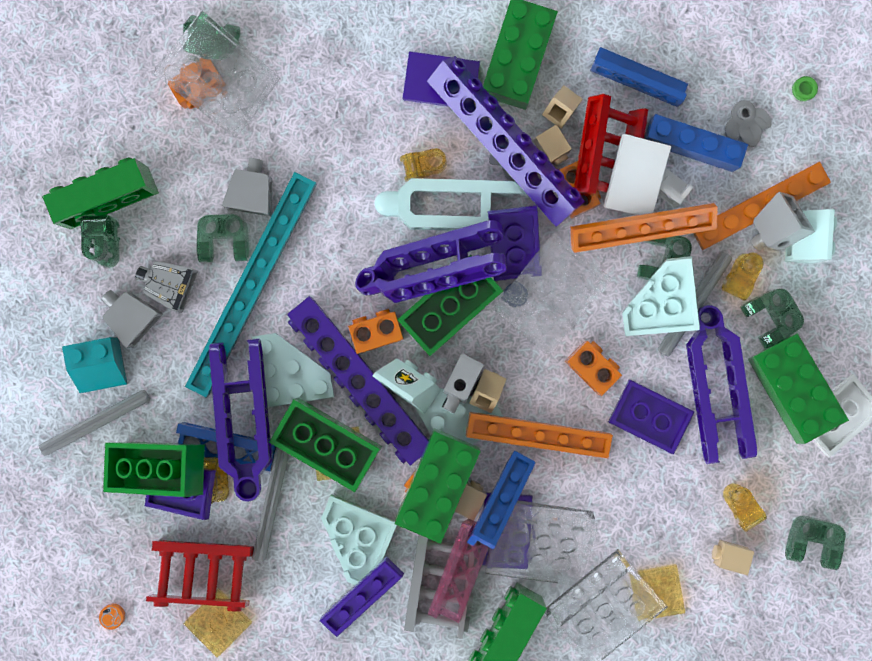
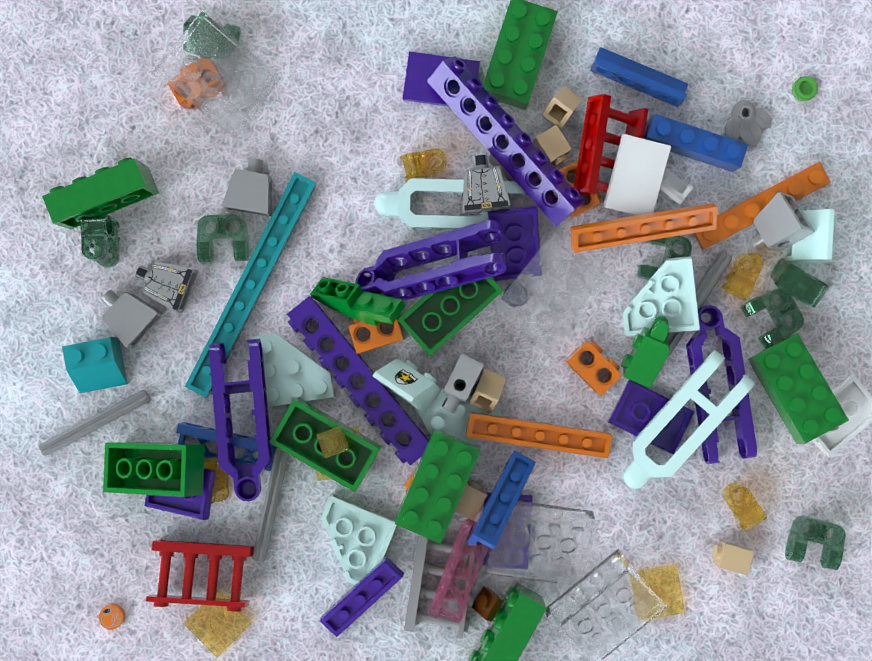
none -> green slope [310,277,405,326]
none -> clear yellow plate [316,426,349,458]
none -> light grey torso [462,155,510,215]
none -> reddish brown plate [472,586,504,622]
none -> green hinge [621,315,670,388]
none -> light aqua piece [623,350,755,489]
none -> clear green piece [770,258,830,308]

